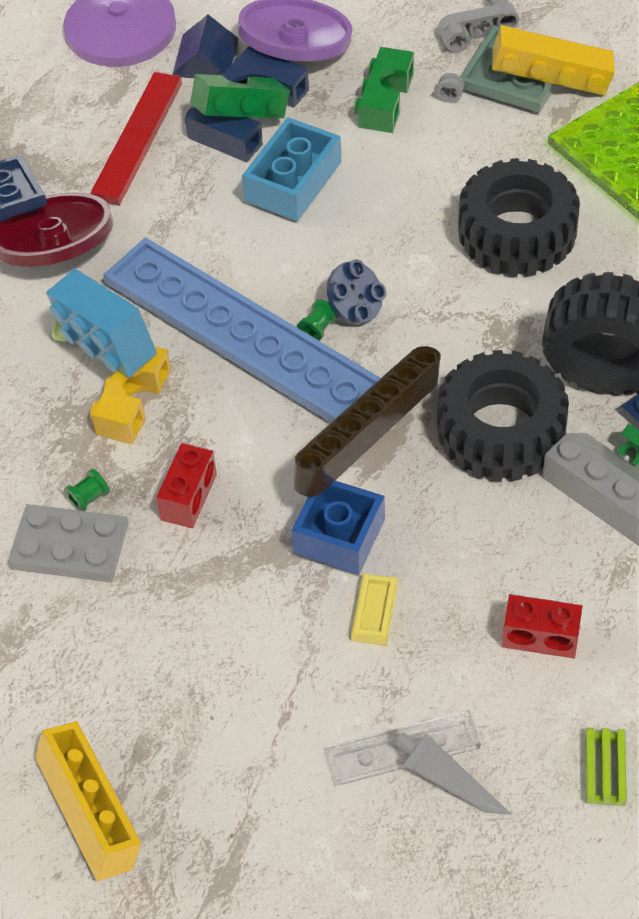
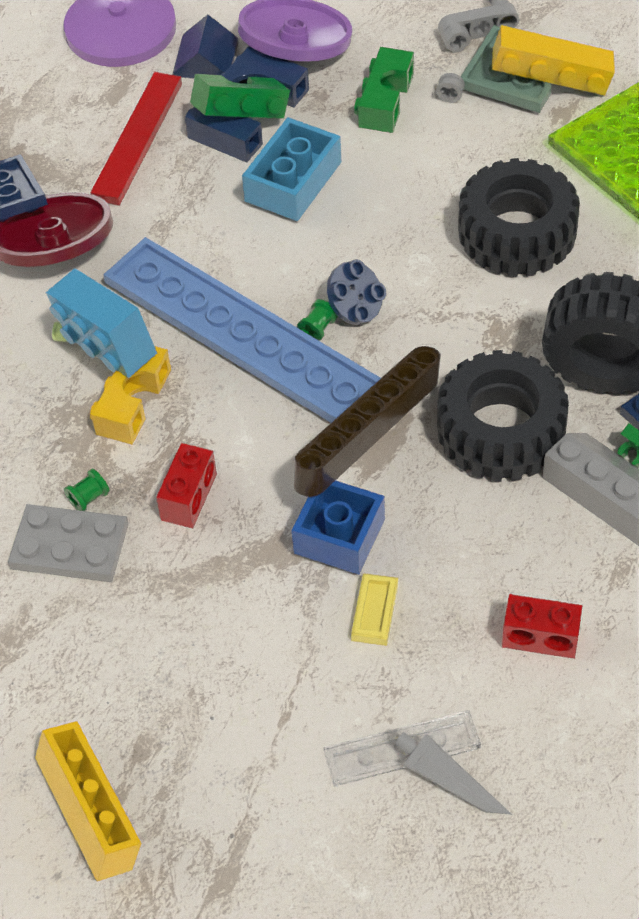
lime tile [586,727,627,806] -> none

